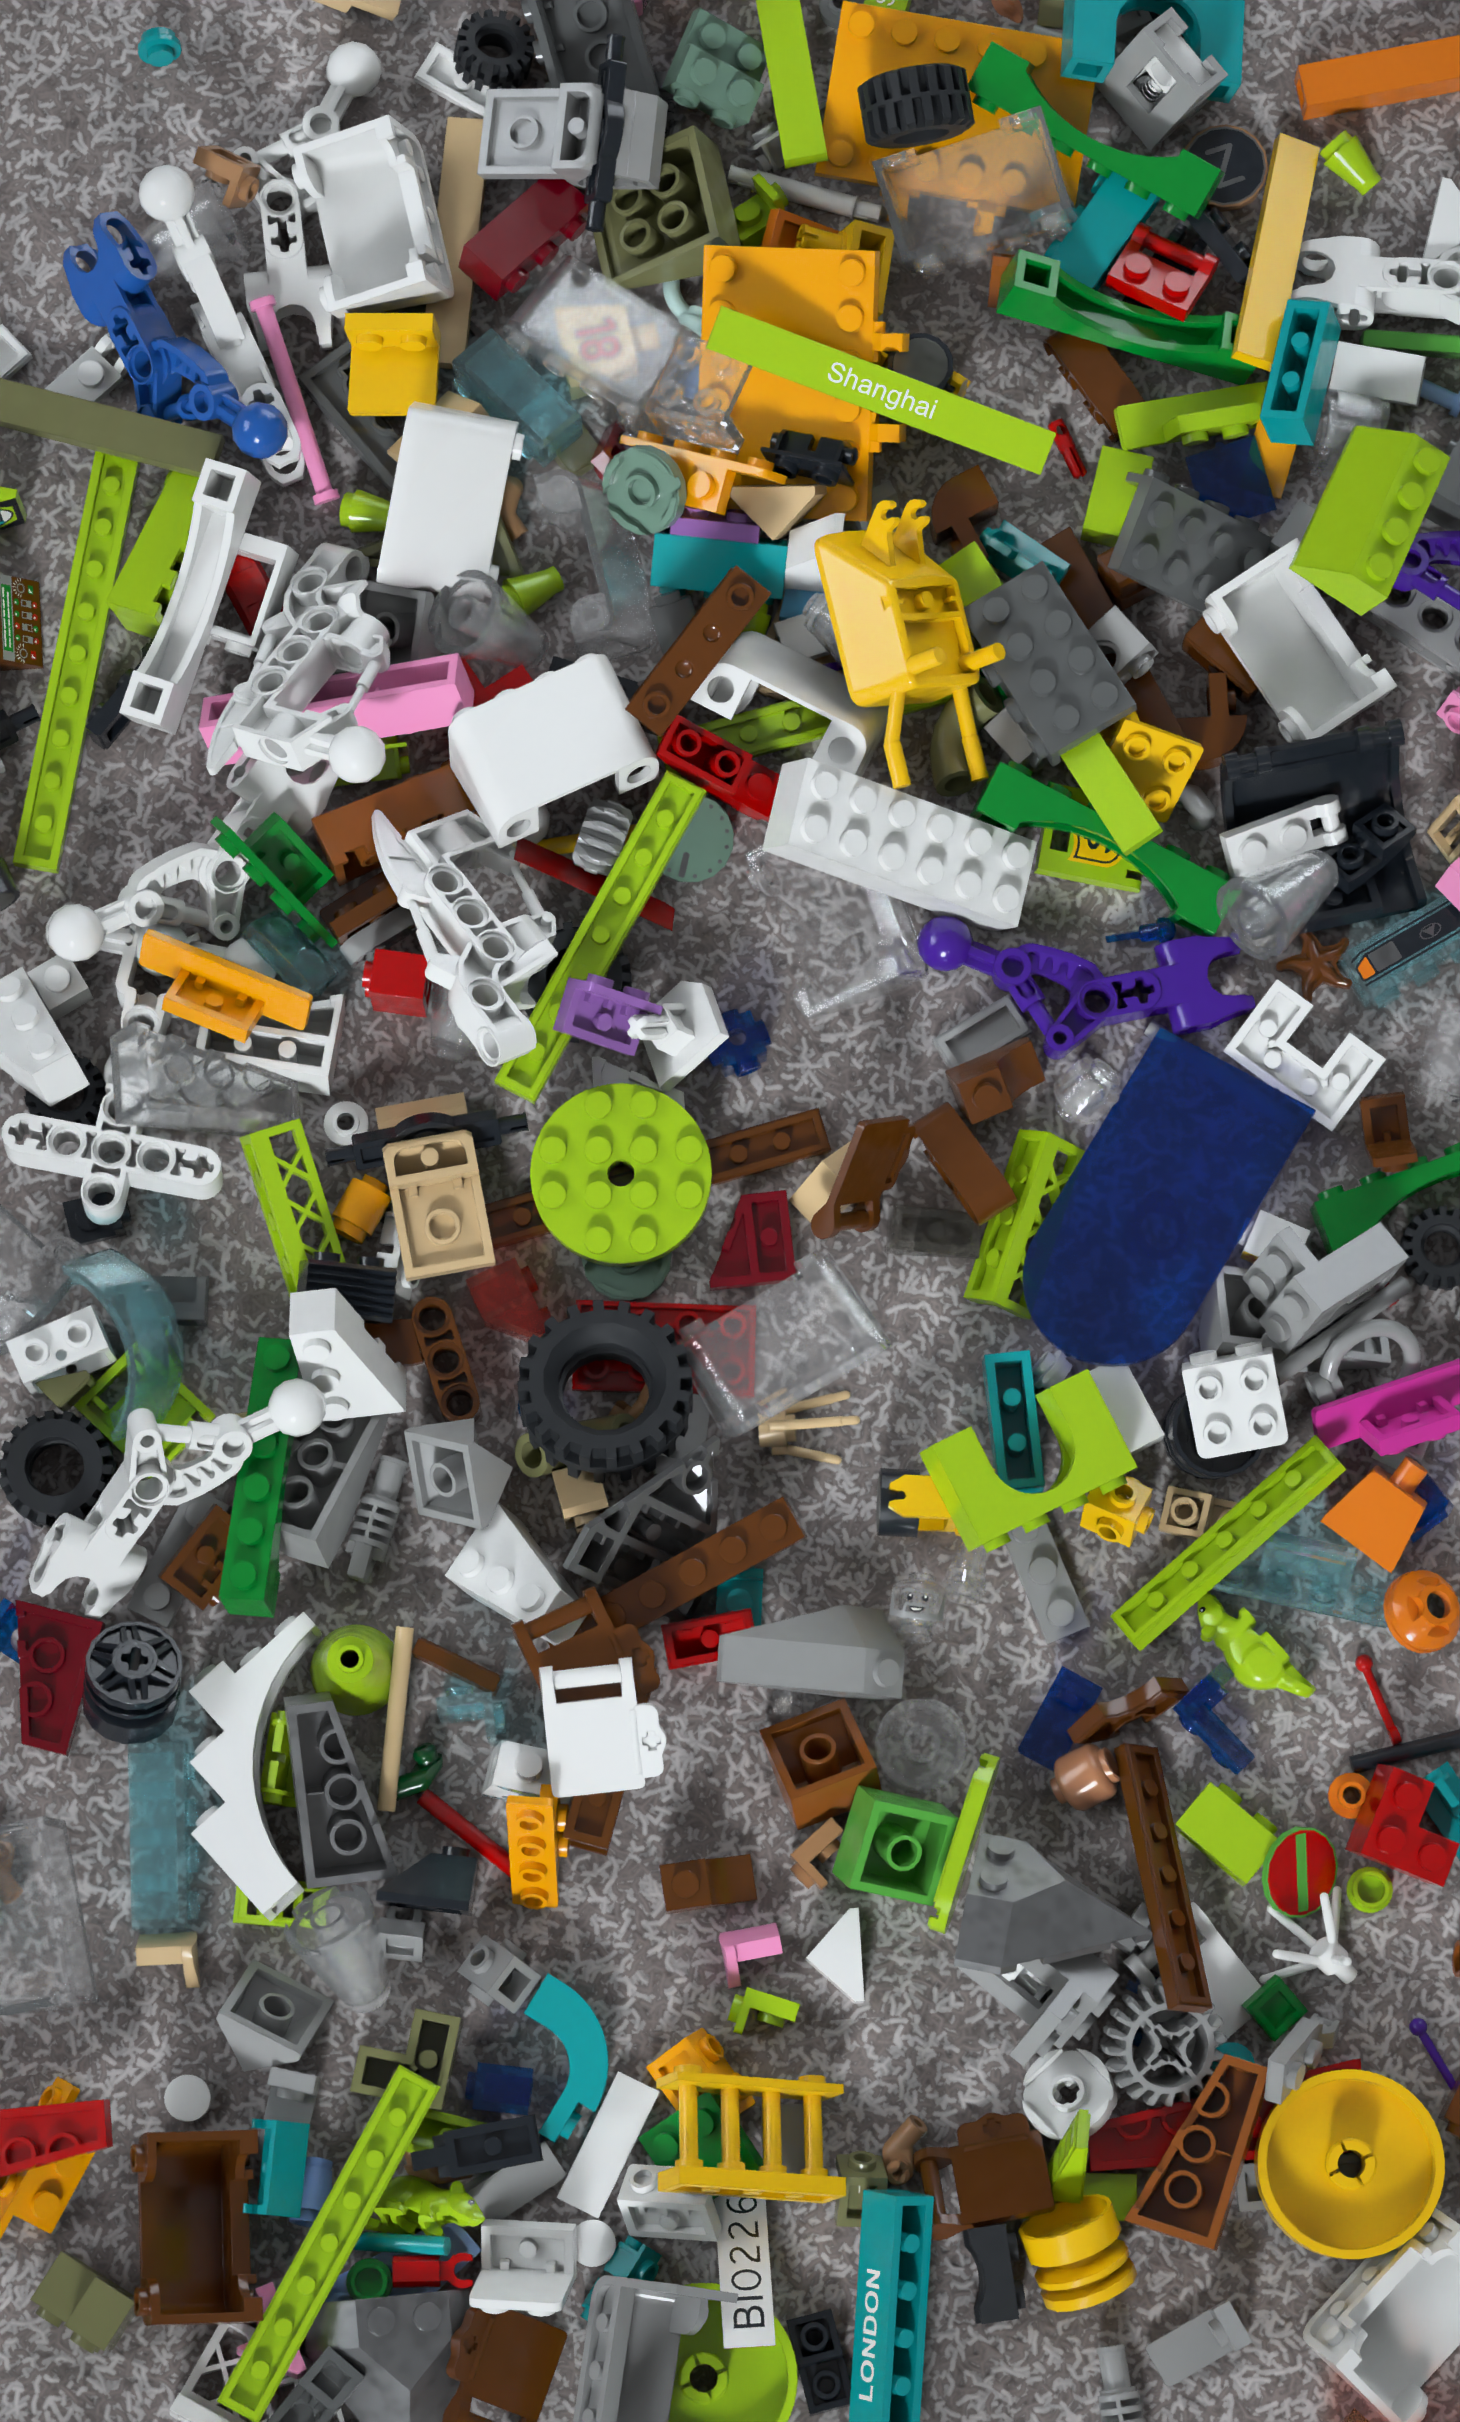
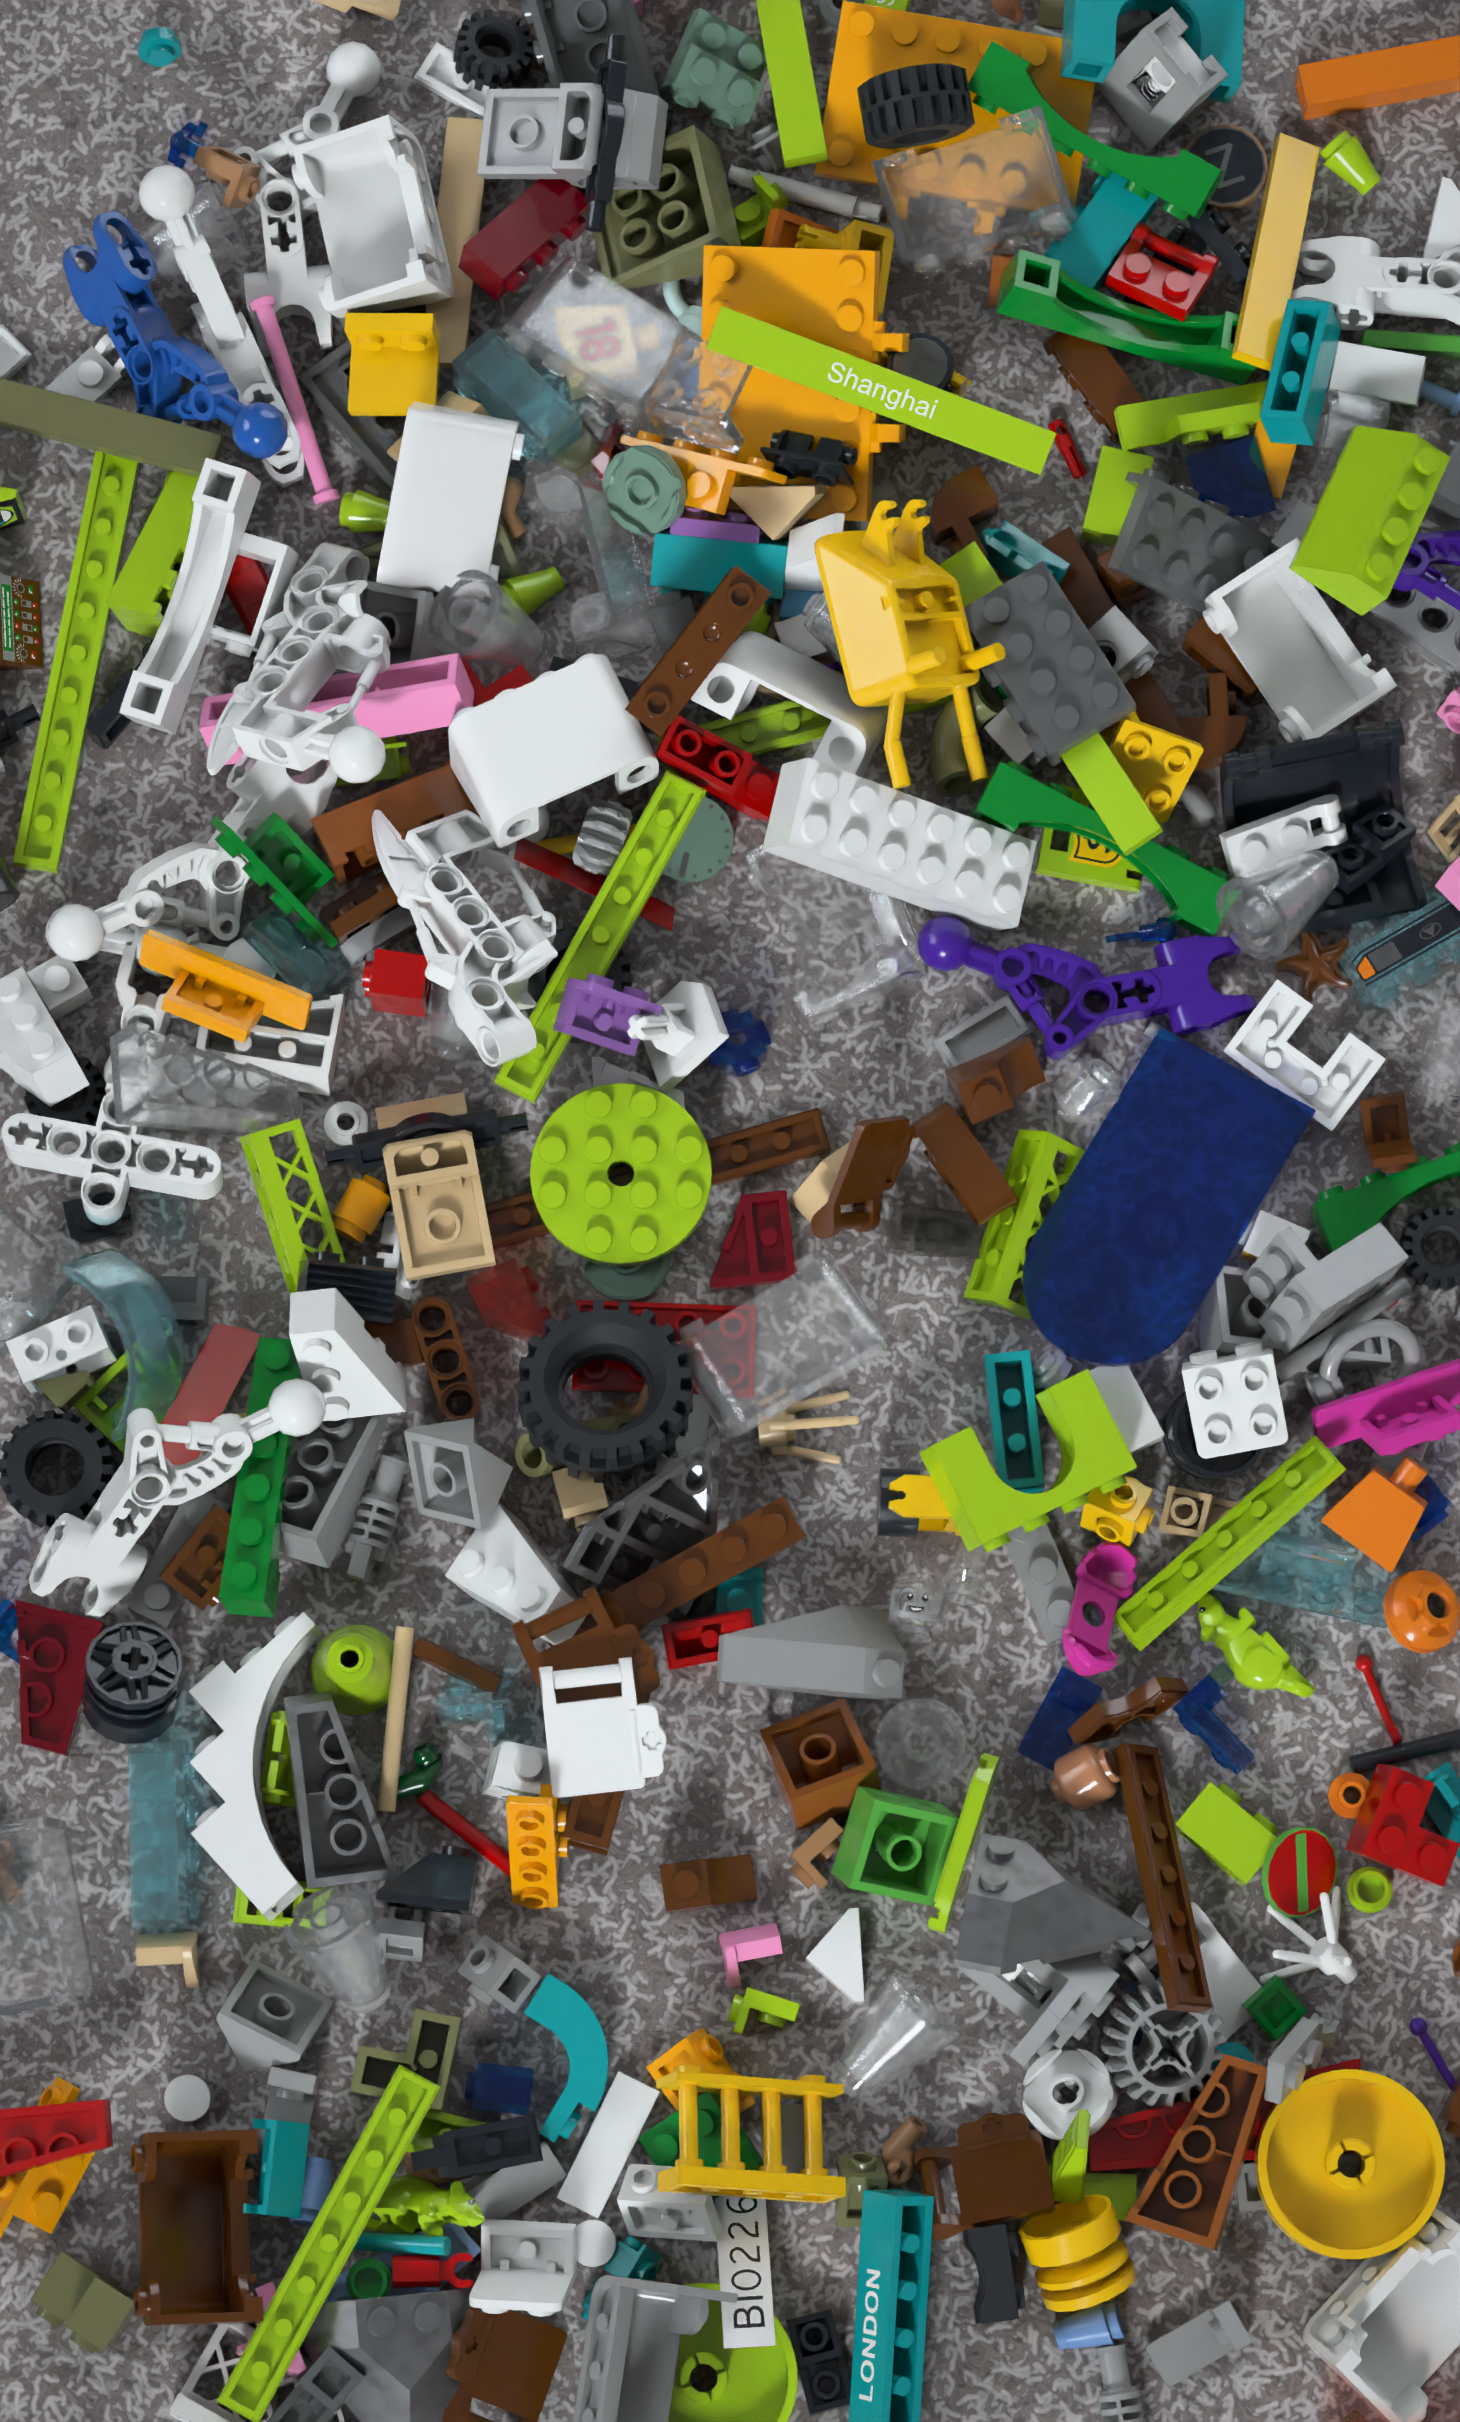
none -> red sticker [161,1323,263,1465]
none -> clear blue piece [167,121,208,170]
none -> clear cone [834,1969,960,2098]
none -> medium blue cone [1053,2301,1125,2350]
none -> dark pink piece [1062,1541,1138,1676]

